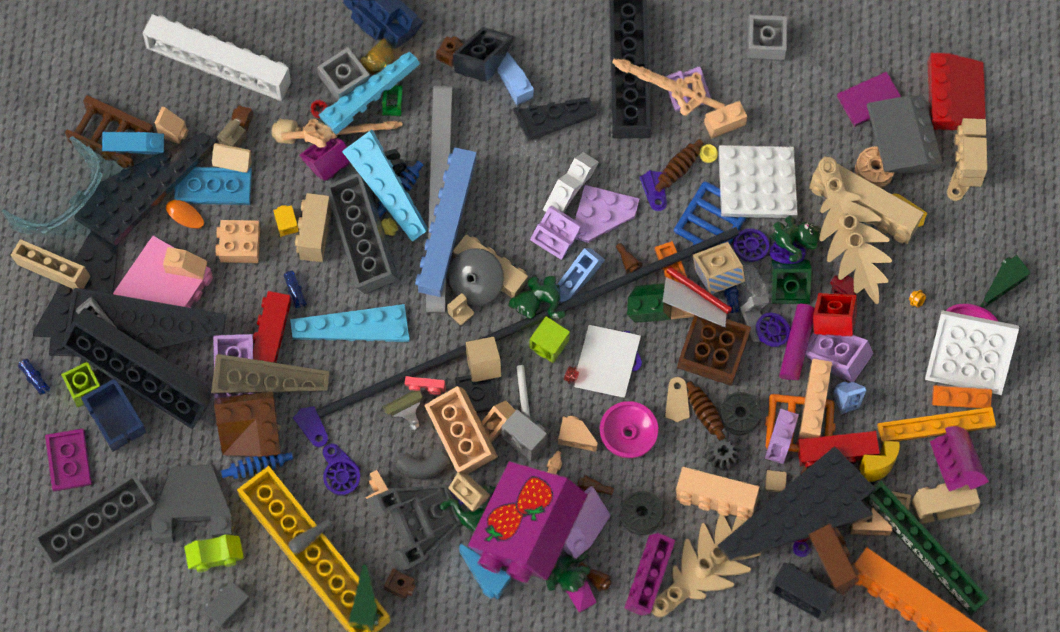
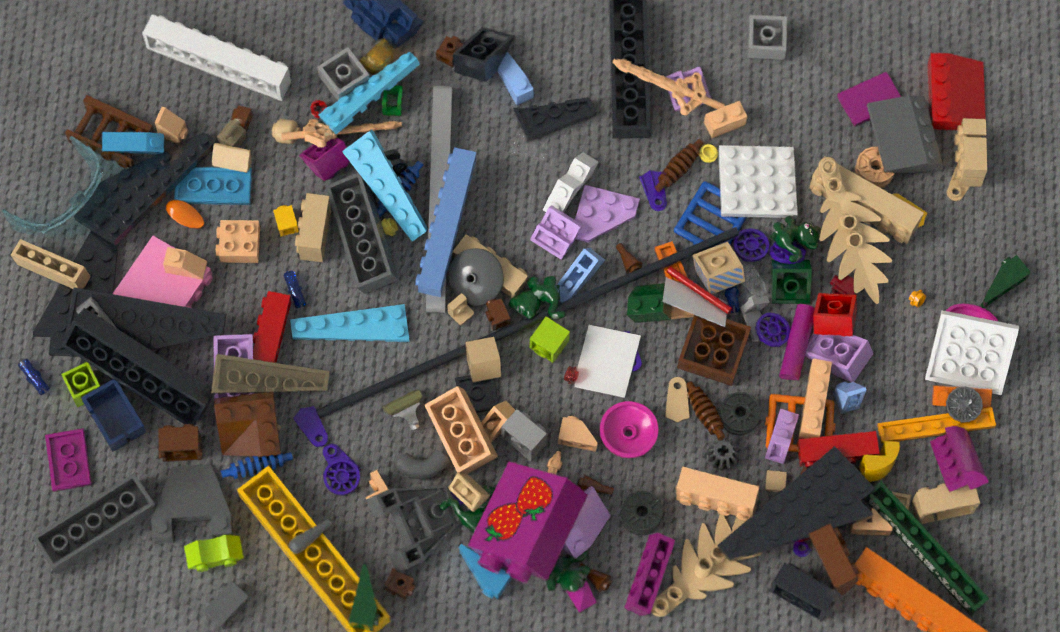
coral plate [405,376,446,395] -> none
white bar [516,365,530,416] -> none
none -> reddish brown brick [158,424,203,462]
none -> reddish brown brick [485,299,510,331]
none -> dark grey wheel [946,386,983,423]

